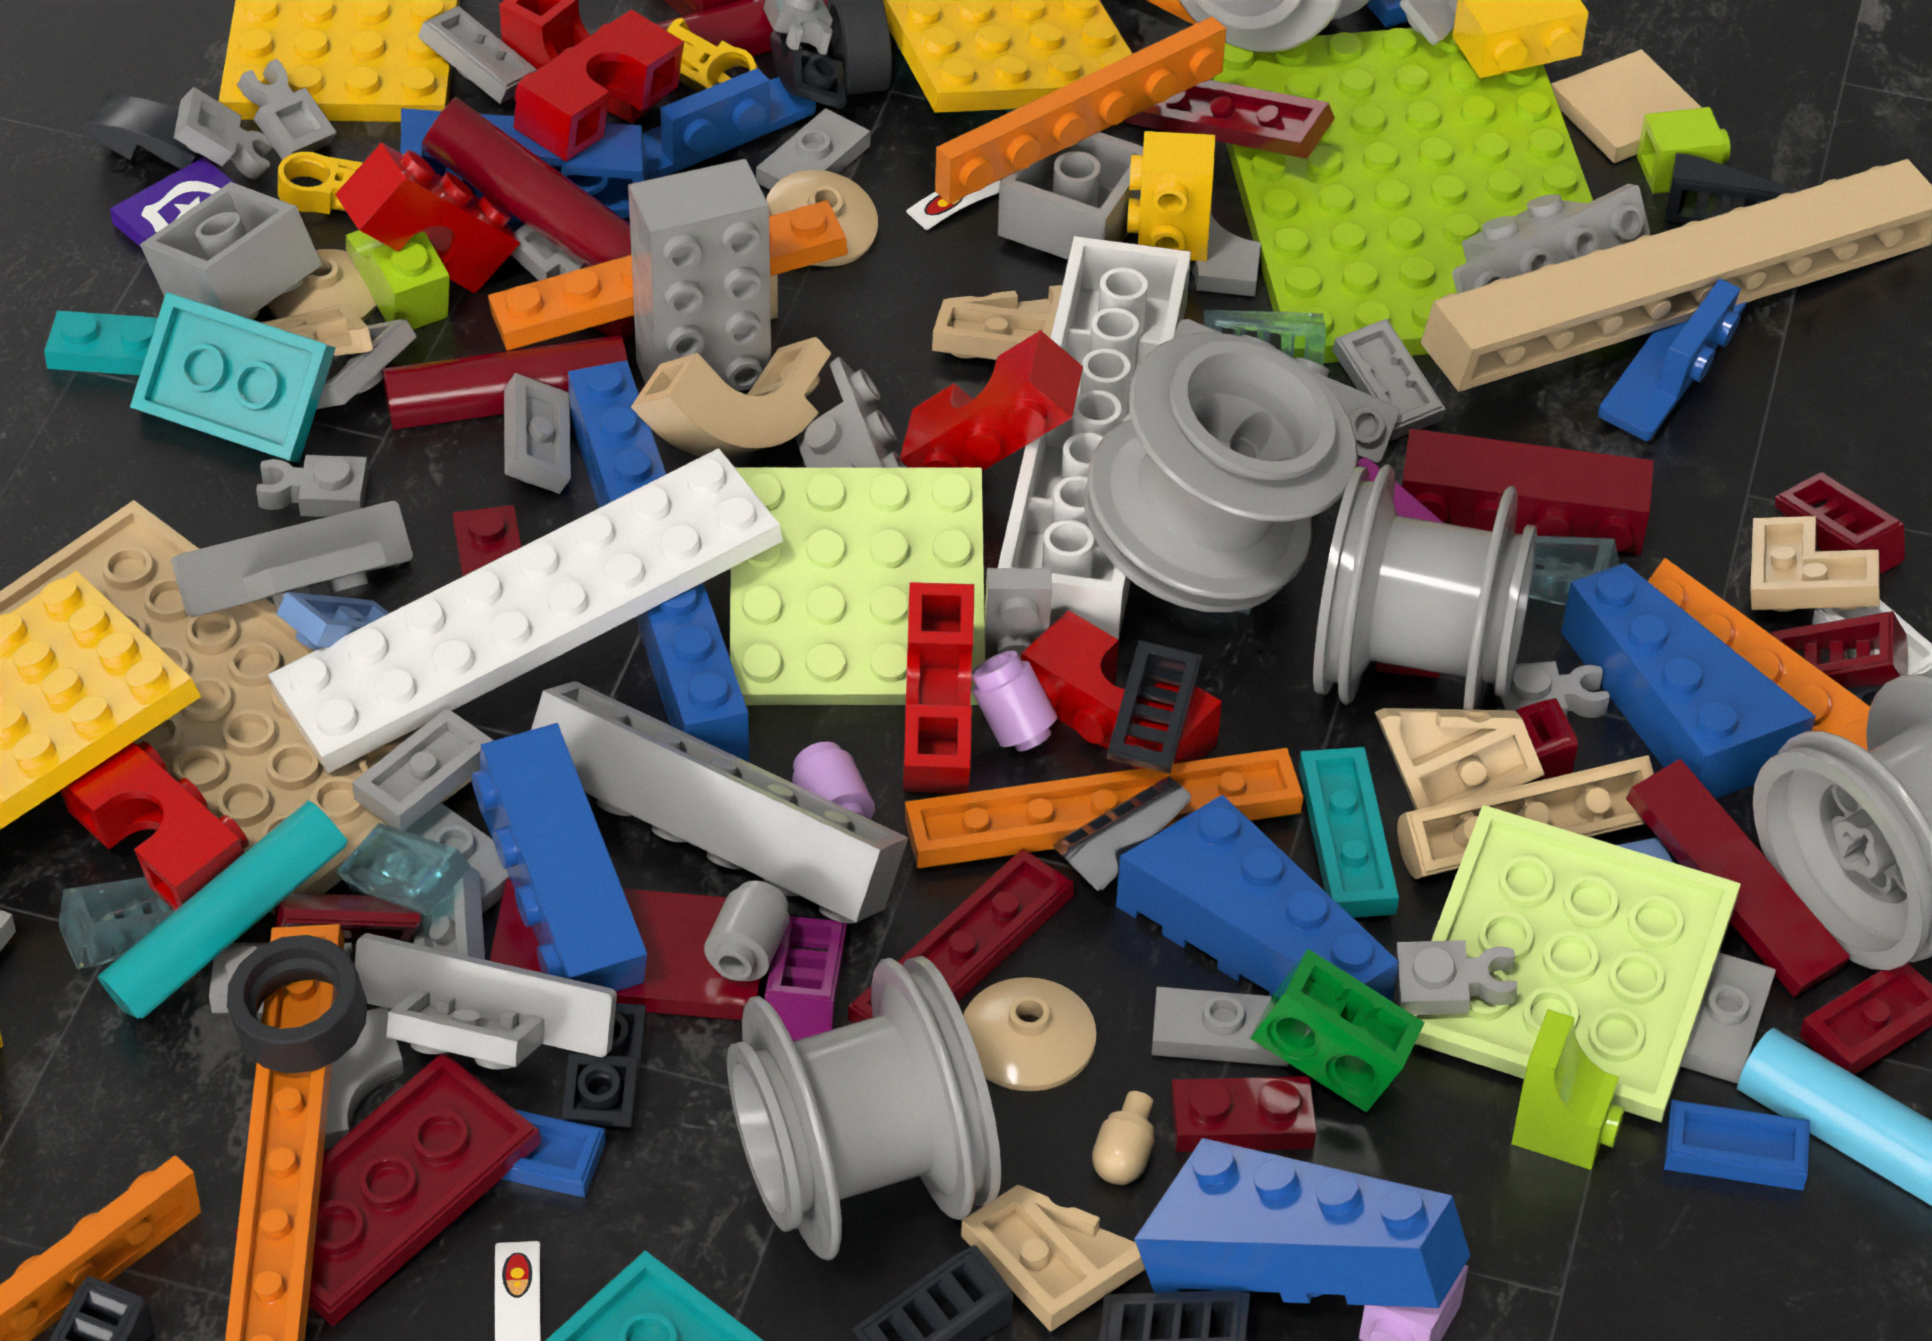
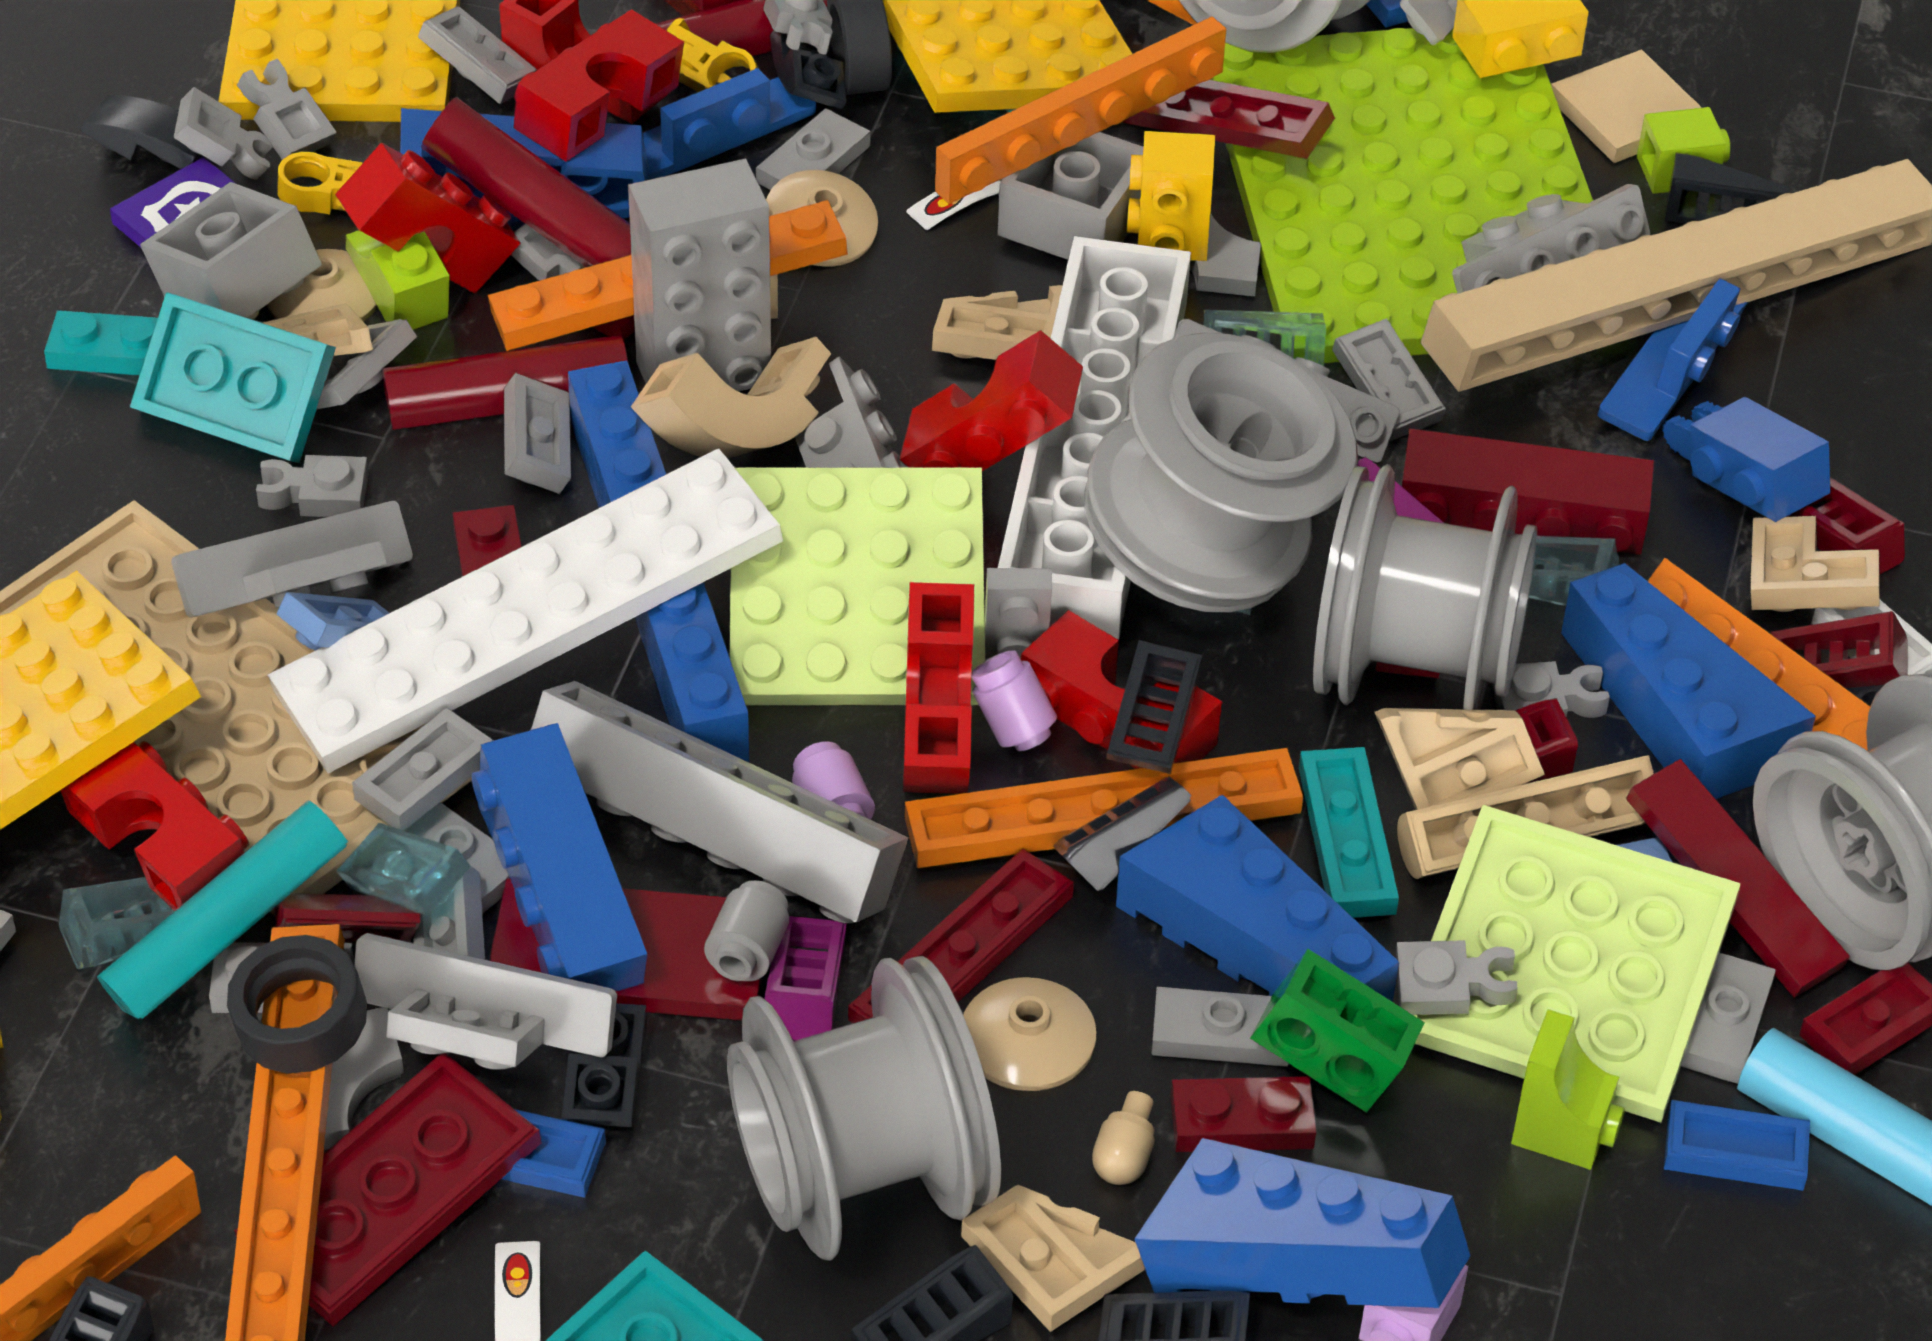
none -> blue hinge [1662,397,1830,522]

